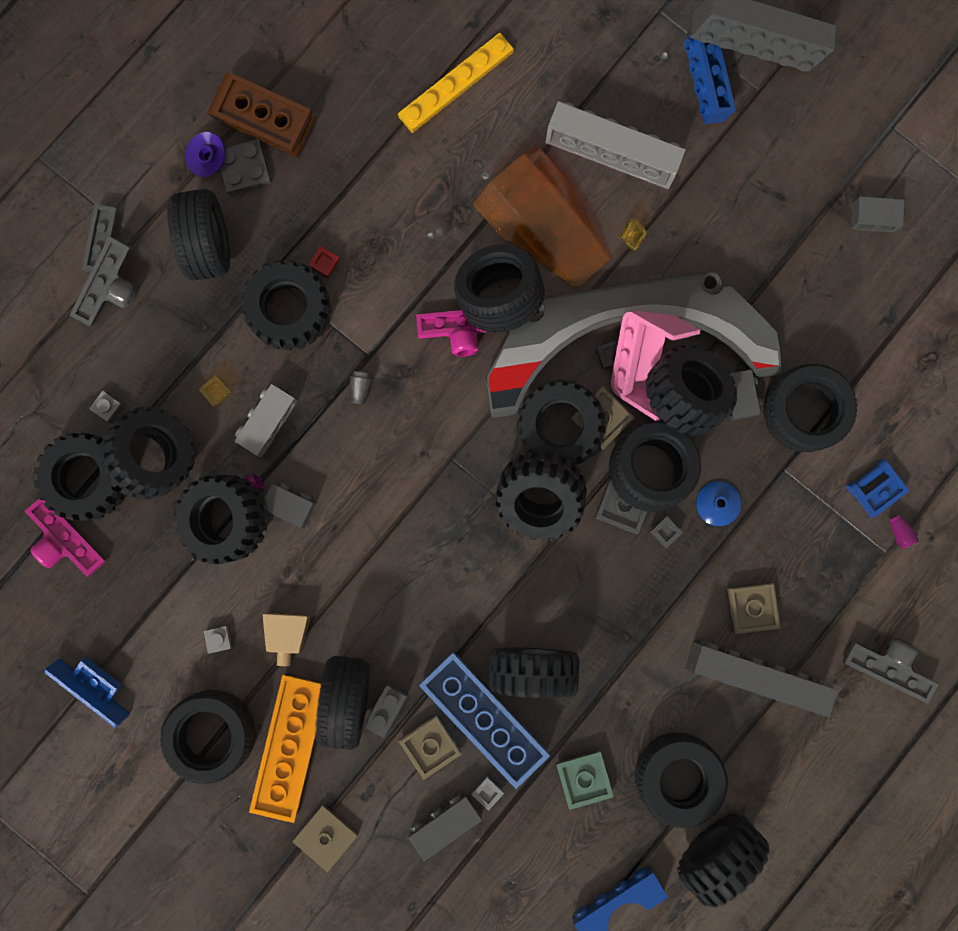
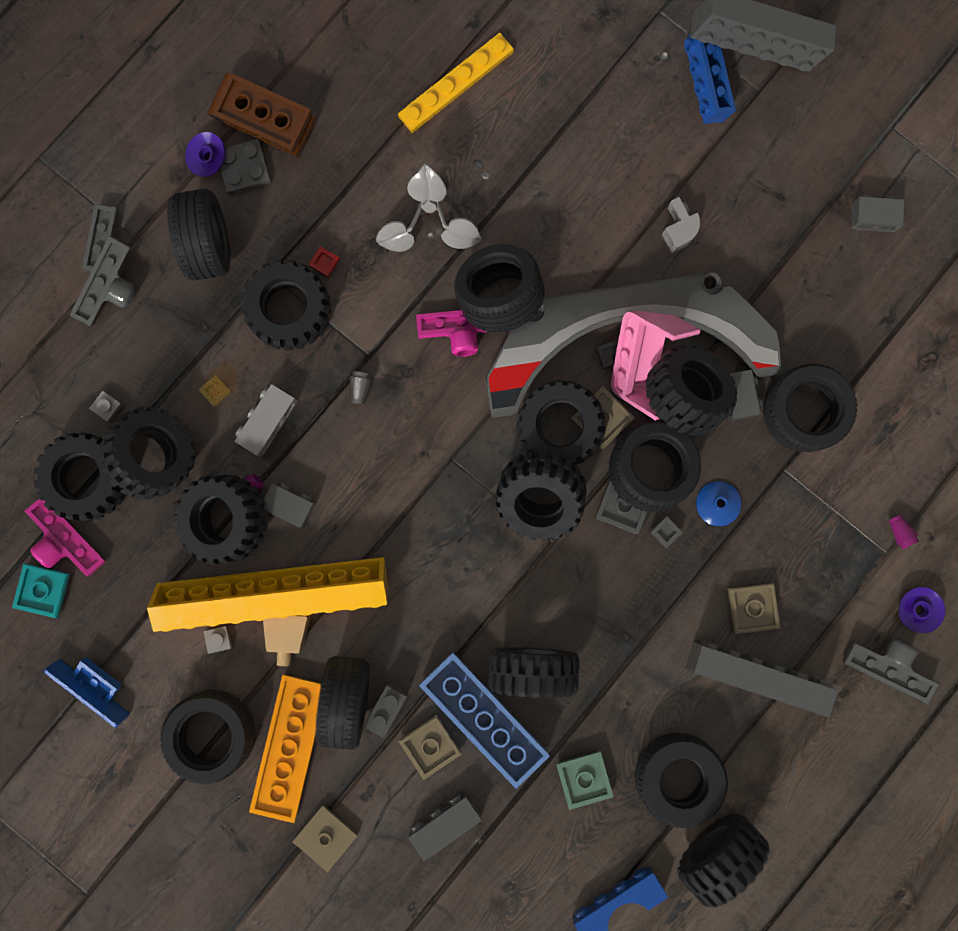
light grey plate [471,776,504,811] -> none
clear orange wedge [473,147,611,288] -> none
light grey brick [545,101,686,189] -> none
clear yellow plate [619,218,648,250] -> none
blue plate [846,459,910,518] -> none
none -> teal plate [12,563,71,618]
none -> yellow brick [147,557,388,632]
none -> light grey plant [376,163,482,252]
none -> light grey brick [662,197,700,254]
none -> dark purple dish [899,587,945,633]

